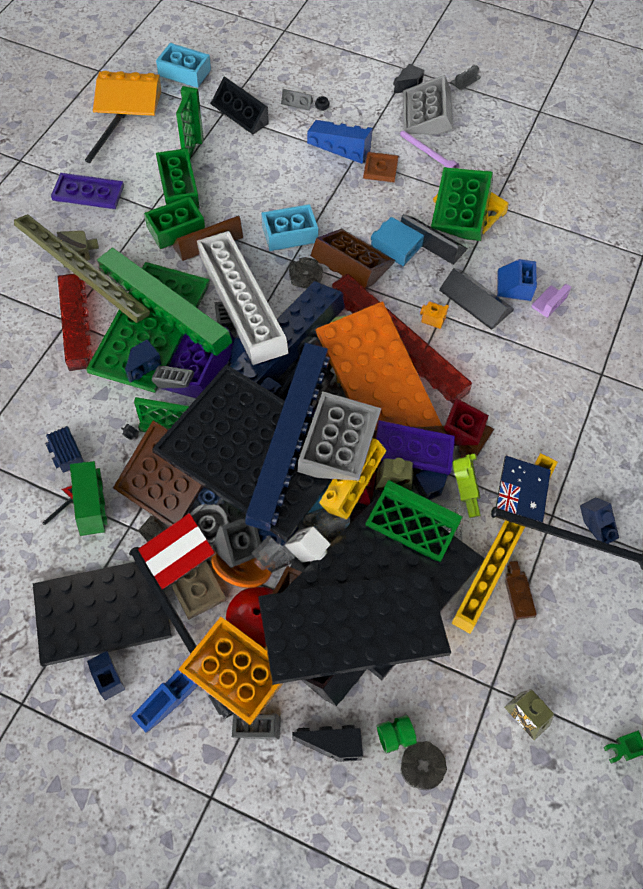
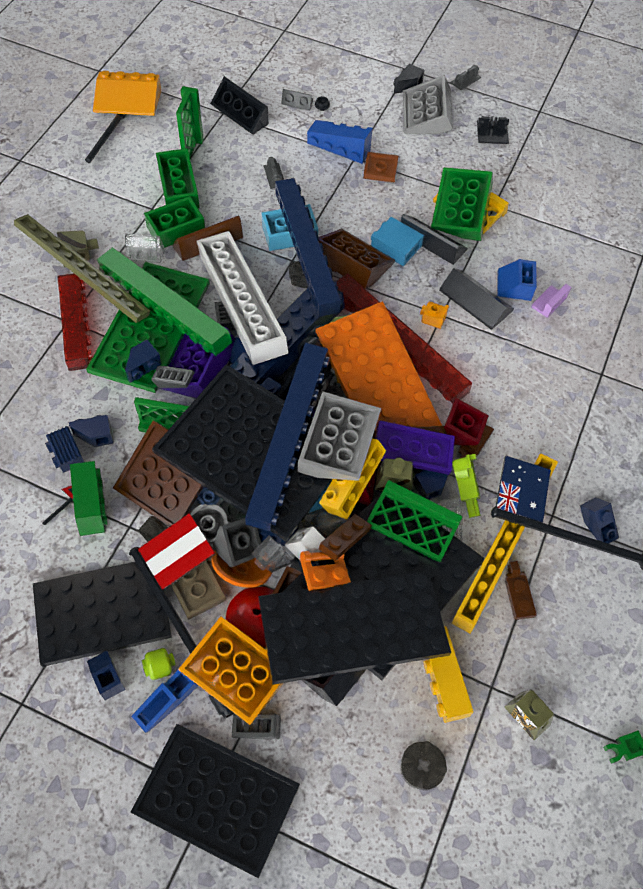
dark purple plate [51,173,124,209] -> none
black plate [121,424,139,440] -> none
medium azure brick [156,43,211,88] -> none
black slope [292,725,363,762] -> none
green wheel [376,714,417,754] -> none
lavender piece [400,131,459,168] -> none
none -> dark blue slope [69,415,114,447]
none -> clear slope [125,233,166,263]
none -> black plate [130,724,300,879]
none -> lime head [141,648,176,680]
none -> dark grey hinge [263,157,284,189]
none -> dark blue brick [275,178,343,317]
none -> orange plate [300,551,350,591]
none -> reddish brown plate [318,514,372,561]
none -> yellow brick [423,626,474,723]
none -> black hinge [477,116,509,144]

